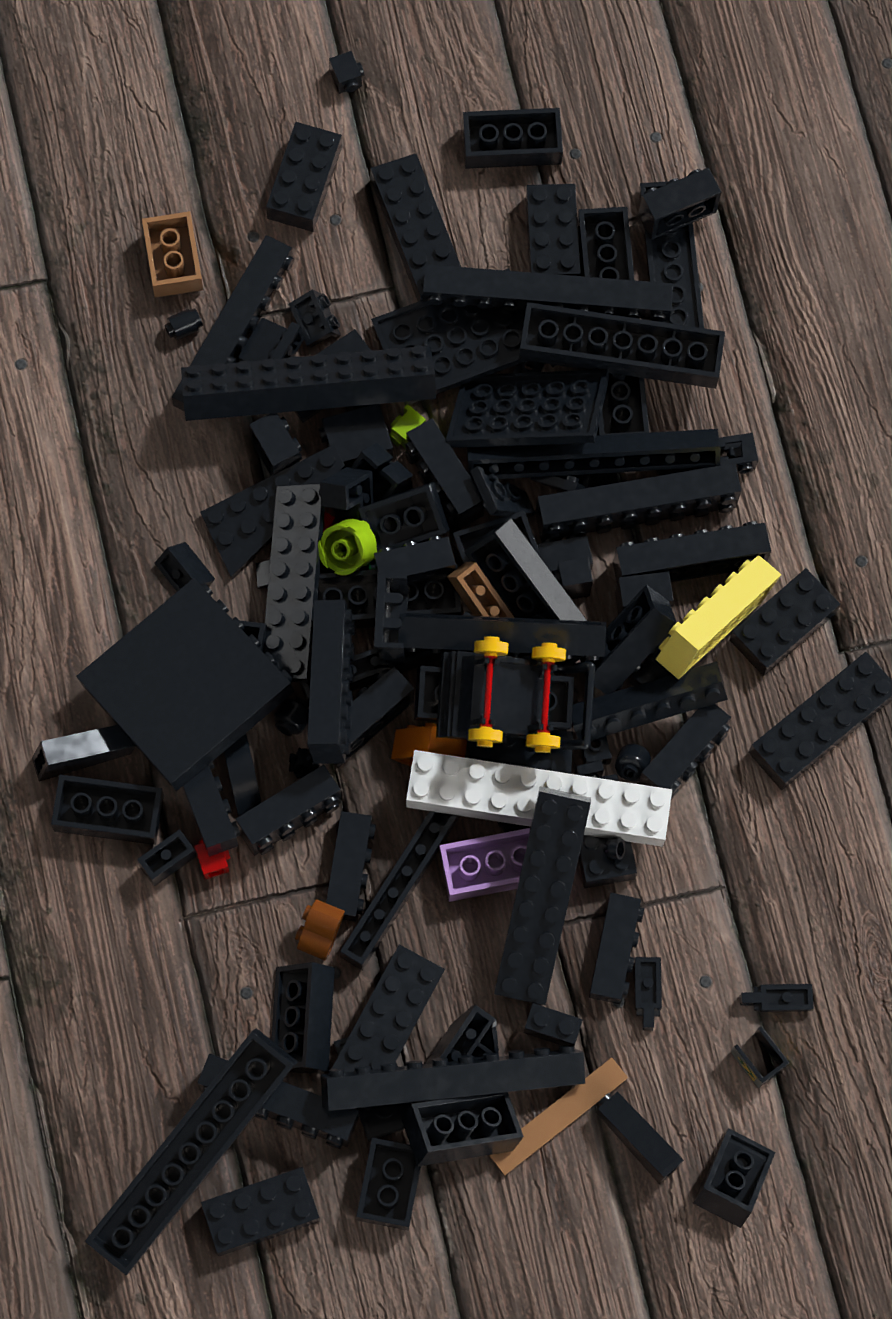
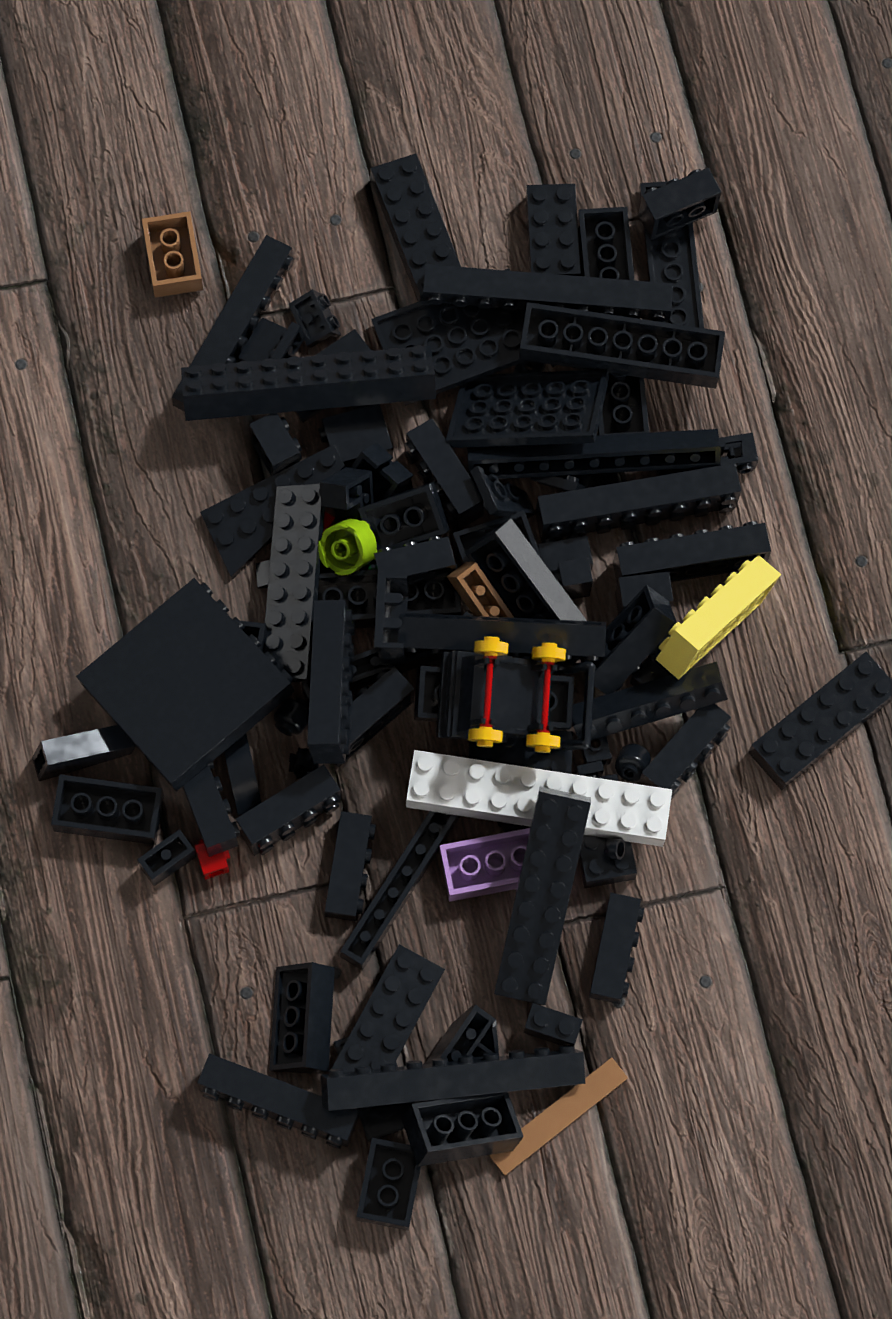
black brick [85,1028,298,1275] -> none
black panel [154,542,215,591] -> none
black brick [164,308,203,341] -> none
black brick [201,1167,320,1257] -> none
black brick [266,122,342,232] -> none
dark orange brick [295,899,345,961] -> none
black brick [329,51,365,94] -> none
lime brick [389,404,426,449] -> none
orange brick [391,723,467,766] -> none
black brick [462,108,563,169] -> none
black slope [596,1091,684,1184] -> none
black hinge [634,957,662,1031] -> none
black slope [693,1128,776,1228] -> none
black brick [729,568,841,676] -> none
black piece [730,1026,790,1088] -> none
black hinge [739,984,814,1012] -> none

